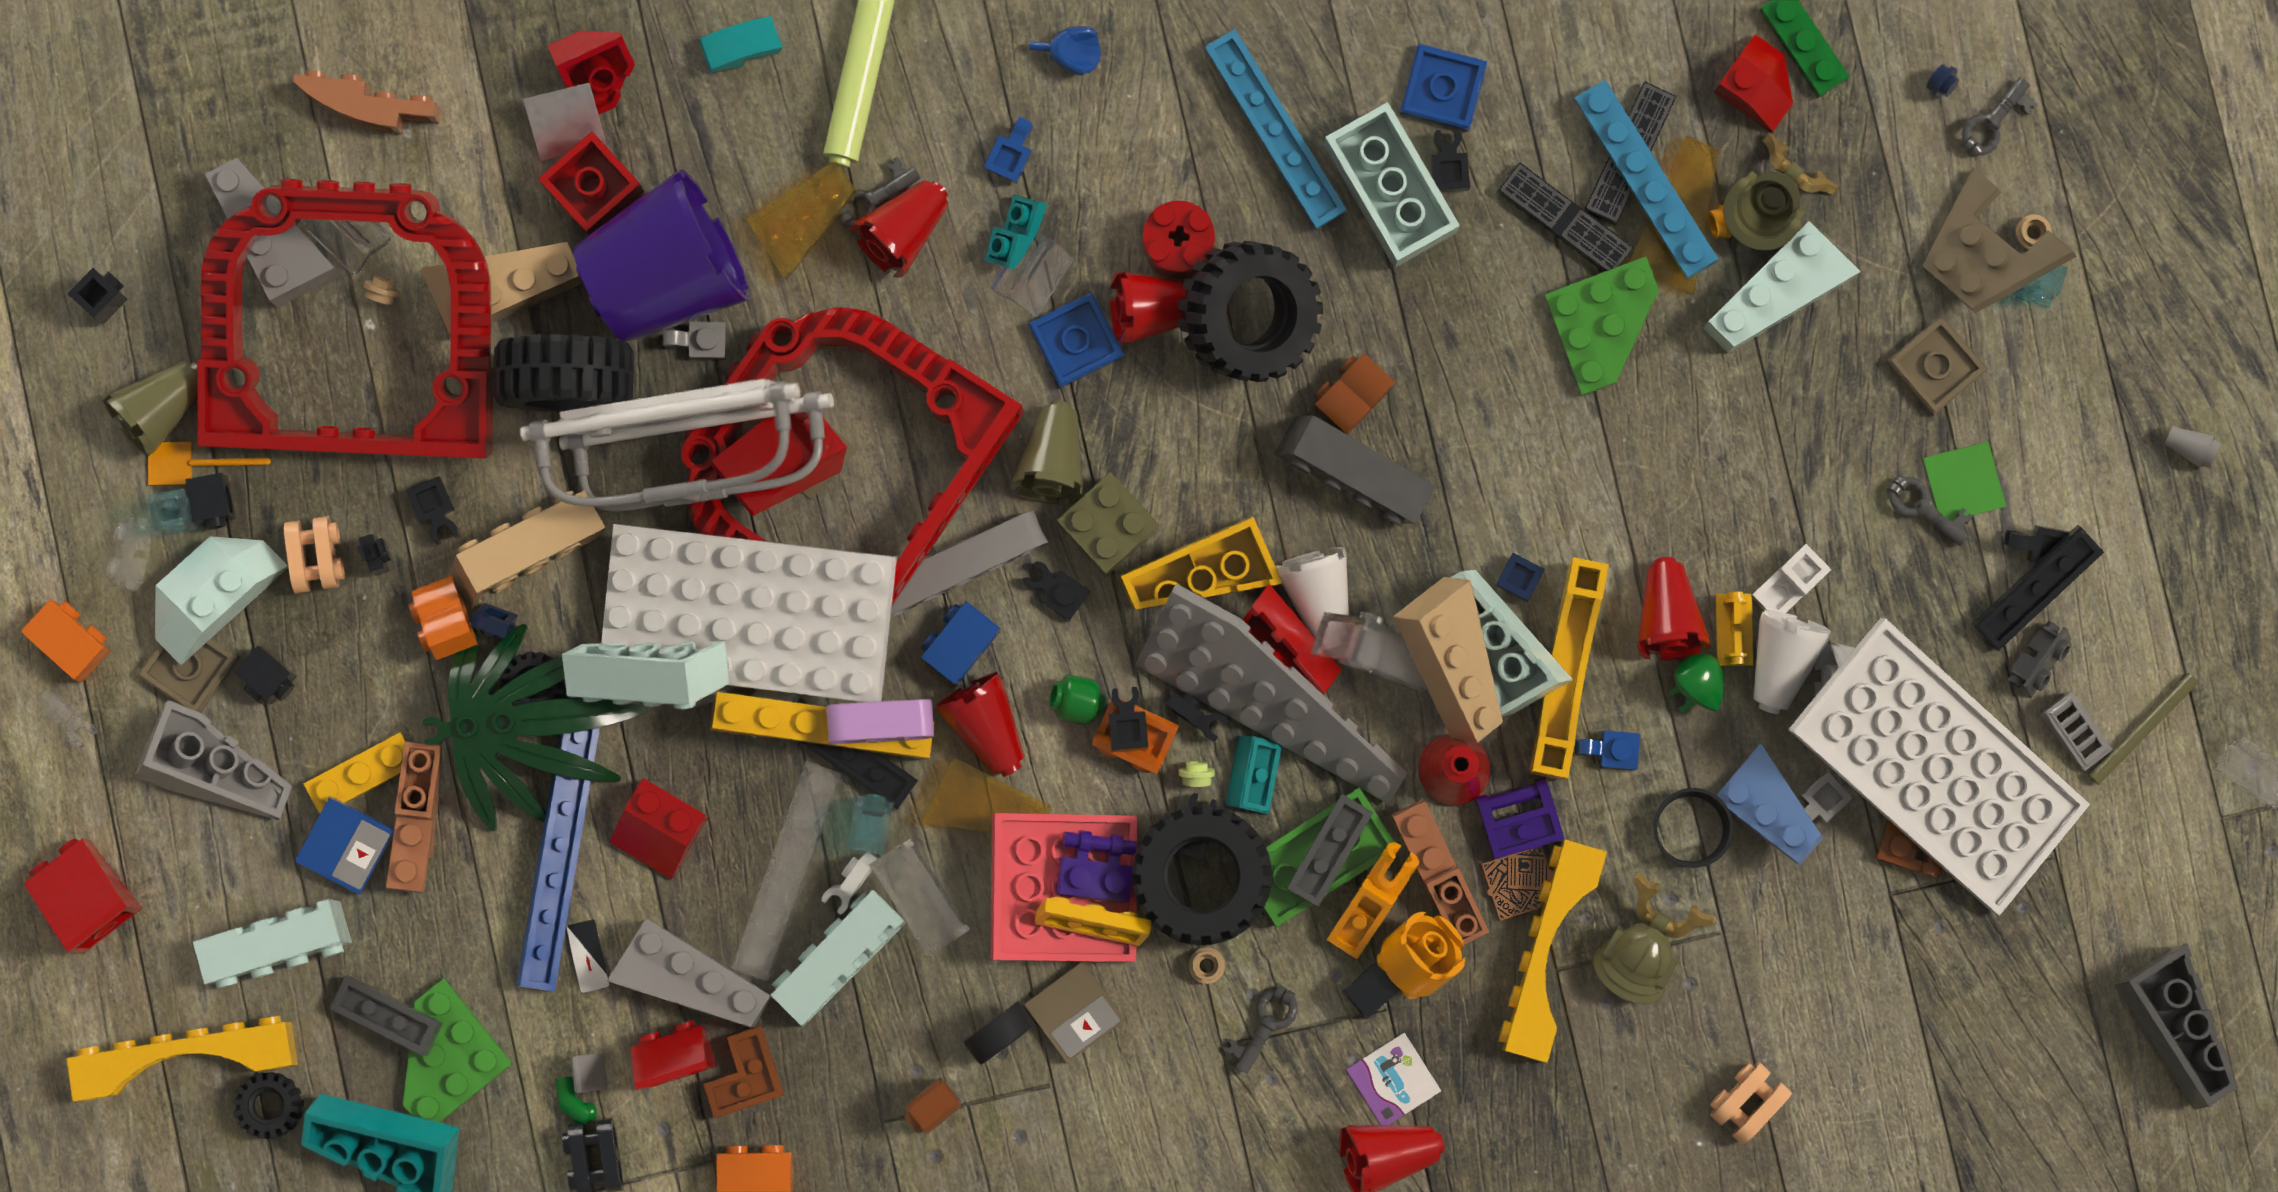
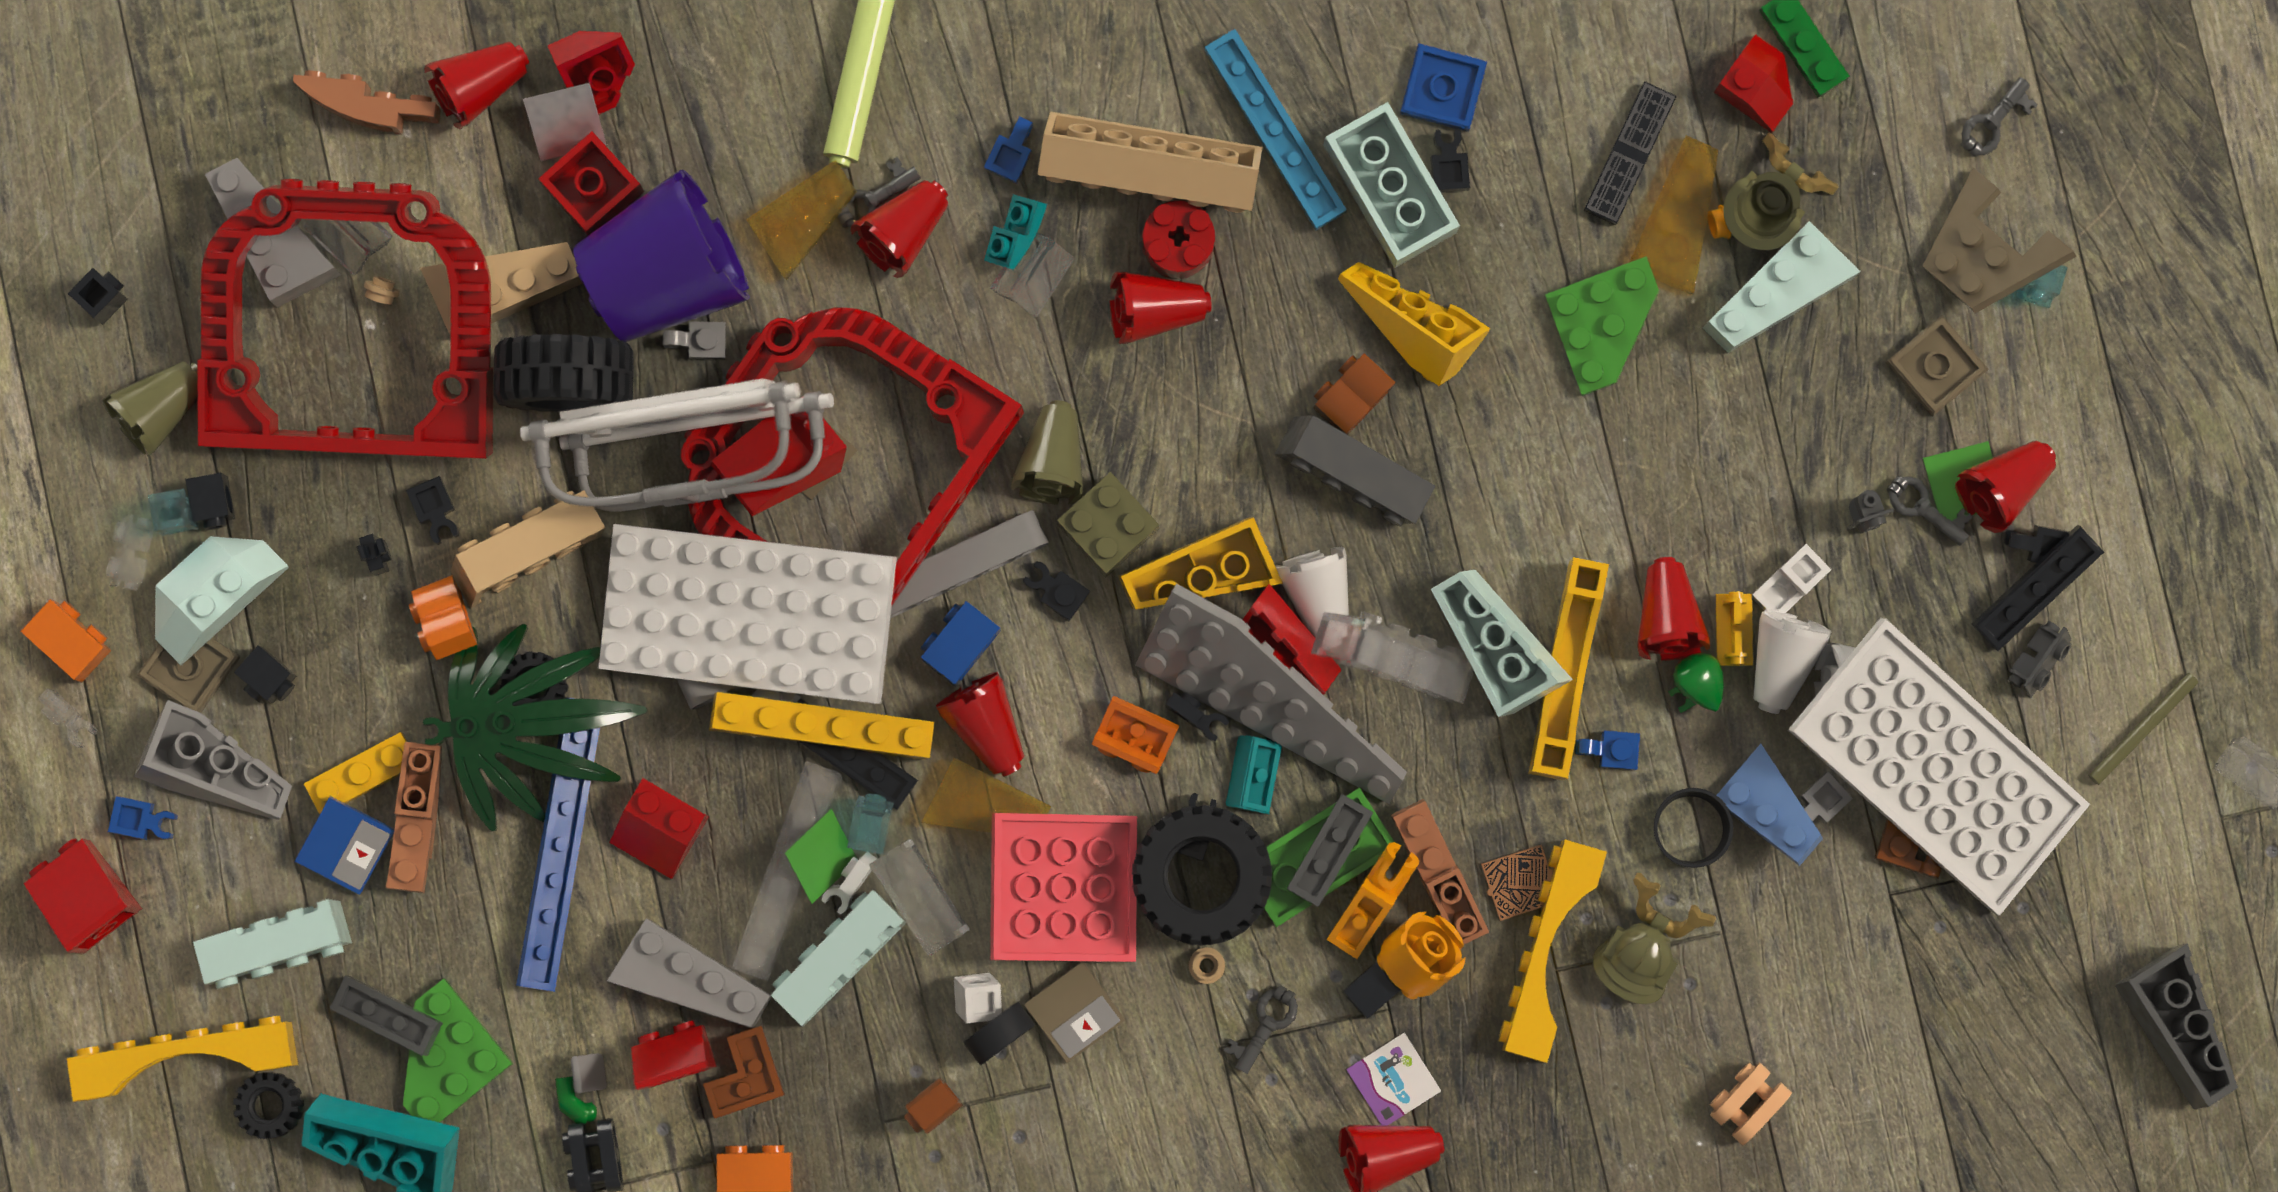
light orange piece [148,441,271,486] -> none
light nougat brick [284,516,345,594] -> none
dark blue plate [471,602,518,638] -> none
light aqua wedge [562,642,730,709] -> none
sticker [567,920,609,993] -> none
teal slope [699,16,782,73] -> none
lavender beam [826,699,934,744] -> none
blue tile [1028,292,1124,389] -> none
blue piece [1029,26,1101,76] -> none
yellow plate [1035,897,1152,946] -> none
green head [1049,674,1105,725] -> none
dark purple plate [1055,830,1137,903] -> none
black plate [1108,687,1148,752] -> none
black tyre [1178,241,1323,382] -> none
yellowish green plate [1179,761,1215,787] -> none
tan wedge [1393,577,1503,743] -> none
red cone [1418,734,1490,806] -> none
dark purple plate [1475,777,1564,860] -> none
dark blue plate [1495,553,1545,602] -> none
tile [1497,162,1634,272] -> none
dark azure plate [1574,80,1718,280] -> none
dark blue plate [1926,64,1959,99] -> none
tan plate [2015,214,2052,250] -> none
light grey slope [2039,691,2113,772] -> none
light grey cone [2164,426,2221,468] -> none
none -> blue plate [108,796,178,840]
none -> red cone [424,42,529,129]
none -> bright green sticker [785,809,857,904]
none -> white brick [954,973,1002,1023]
none -> tan brick [1038,112,1262,213]
none -> yellow wedge [1338,262,1490,386]
none -> dark grey hinge [1847,490,1894,534]
none -> red cone [1955,441,2056,533]

